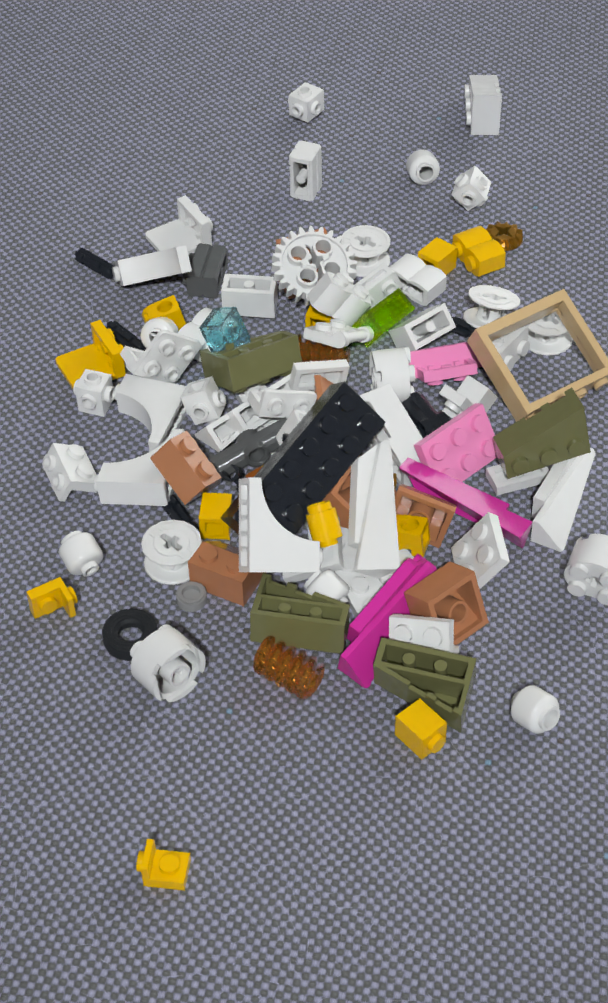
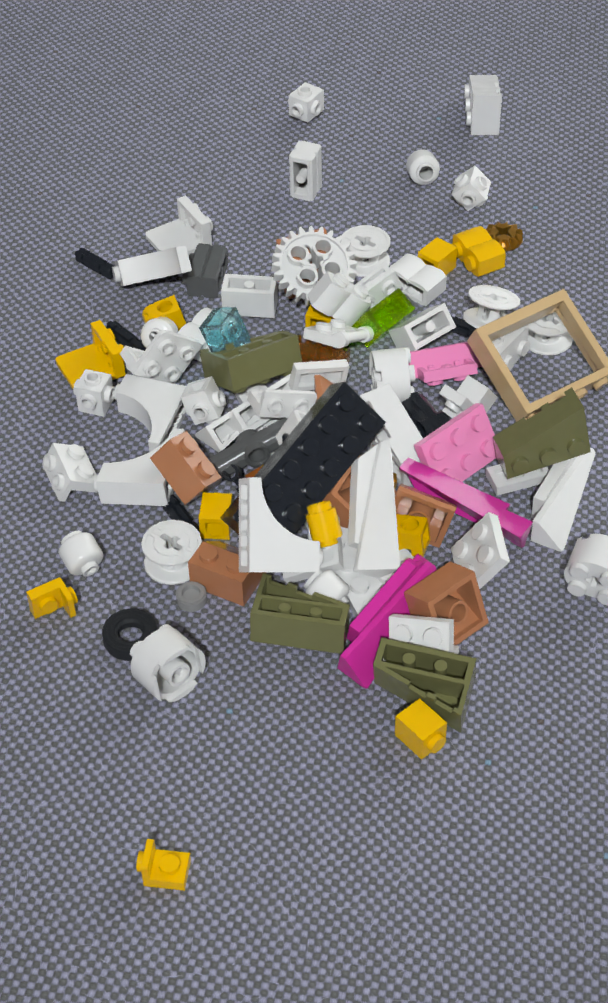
clear orange piece [253,635,324,700] -> none
white head [511,685,560,734] -> none

